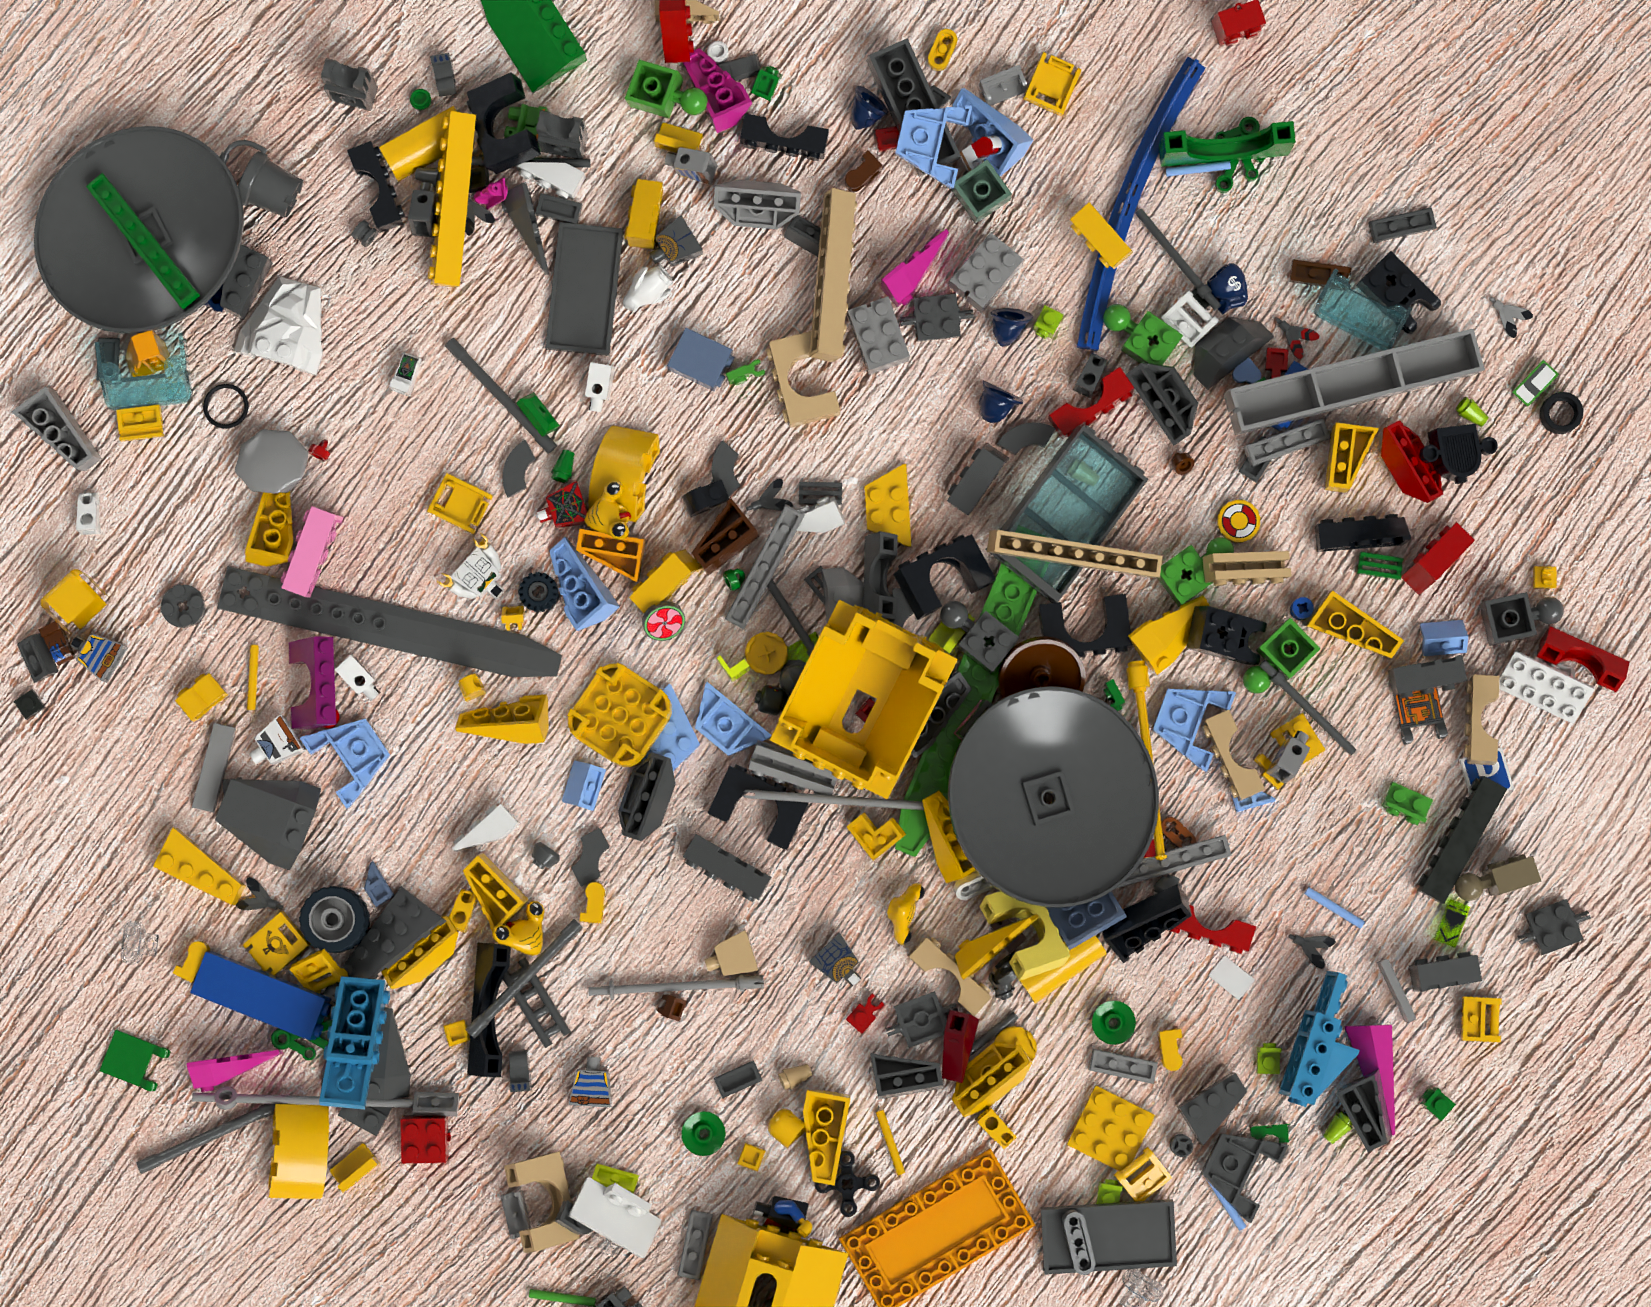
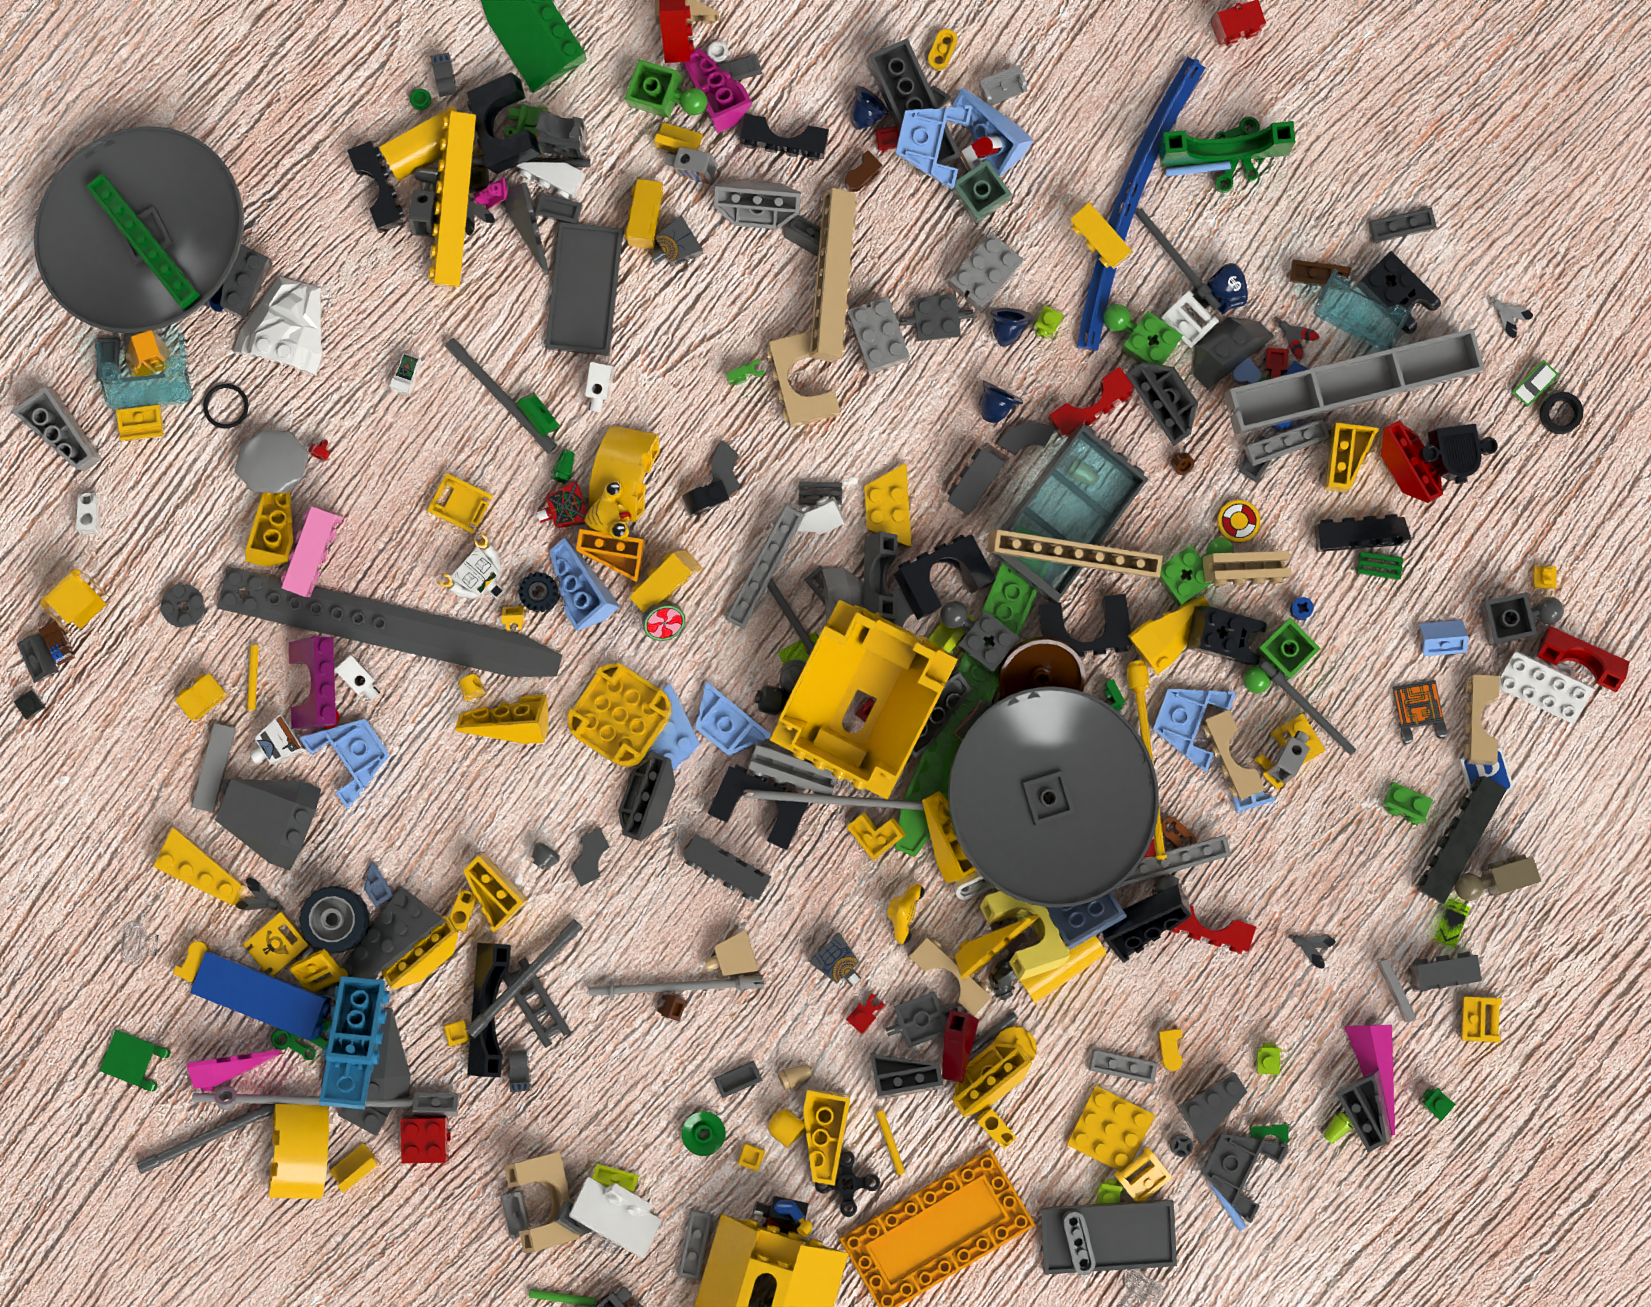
torso [71,633,128,683] -> none
dark grey piece [220,140,304,218] -> none
dark grey brick [321,58,378,111] -> none
dark grey wheel [351,220,379,248] -> none
white slope [452,804,520,852] -> none
yellow head [492,901,545,956] -> none
dark grey tile [502,440,536,498] -> none
light blue panel [562,760,606,811] -> none
torso [569,1057,612,1108] -> none
yellow leg [579,882,606,924] -> none
white animal [623,264,673,312] -> none
sand blue brick [667,328,735,392] -> none
reddish brown wedge [692,497,760,576] -> none
neon yellow panel [716,655,750,682] -> none
green tile [723,568,745,591] -> none
yellow tile [745,631,788,675] -> none
dark grey piece [746,479,793,511] -> none
green bracket [751,65,783,101] -> none
dark pink wedge [881,229,949,308] -> none
yellow container [1023,52,1082,116] -> none
dark grey leg [1073,353,1107,398] -> none
green dish [1092,1001,1136,1045] -> none
white sticker [1209,956,1255,1000] -> none
dark azure wedge [1278,971,1360,1107] -> none
light blue bar [1304,887,1365,929] -> none
yellow wedge [1306,590,1405,658] -> none
dark grey wedge [1388,655,1467,699] -> none
red wedge [1401,522,1475,595] -> none
lime cone [1455,397,1489,427] -> none
dark grey plate [1517,899,1591,956] -> none

